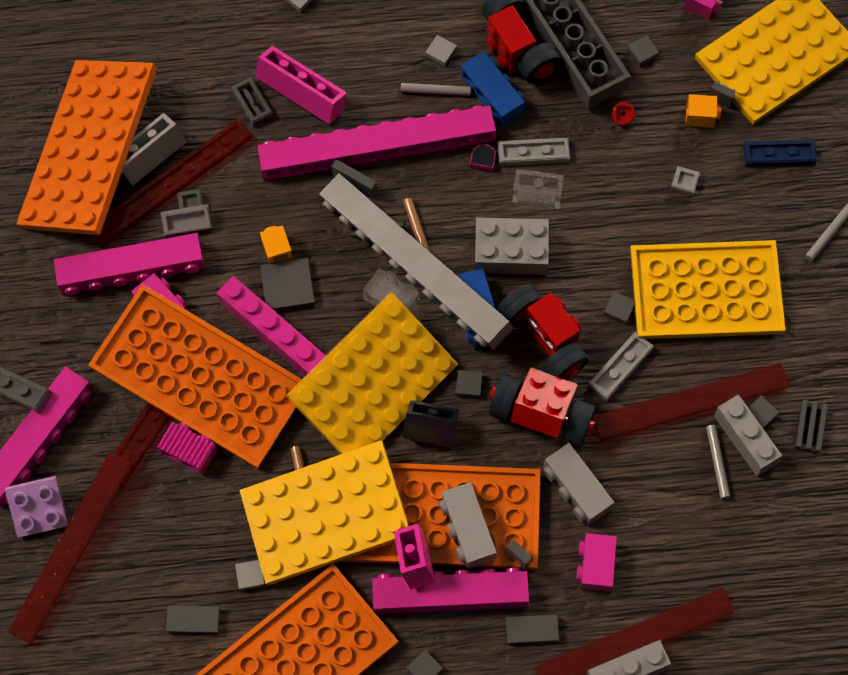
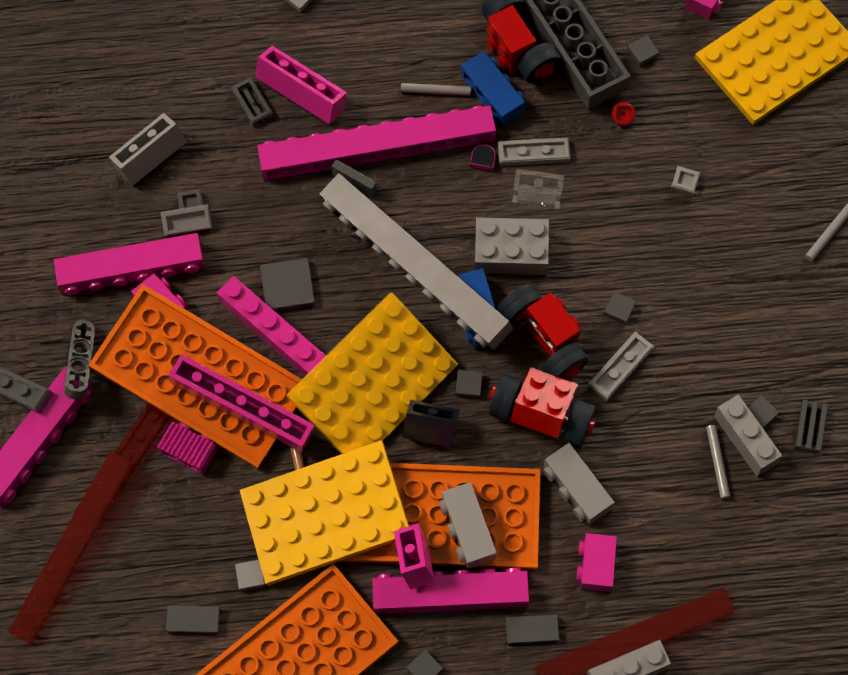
lavender plate [5,476,68,538] -> none
orange plate [16,60,157,235] -> none
clear red tile [89,119,252,249] -> none
light orange brick [260,225,293,264] -> none
clear brick [363,268,420,313] -> none
medium nougat bar [403,198,430,252] -> none
light grey tile [425,35,457,67] -> none
dark grey tile [506,541,532,570] -> none
clear red tile [593,363,789,442] -> none
yellow plate [630,240,785,339] -> none
light orange brick [685,94,721,128] -> none
dark grey tile [709,82,736,108] -> none
dark blue tile [743,139,817,166] -> none
none -> dark grey beam [64,320,95,400]
none -> dark pink brick [168,354,314,453]

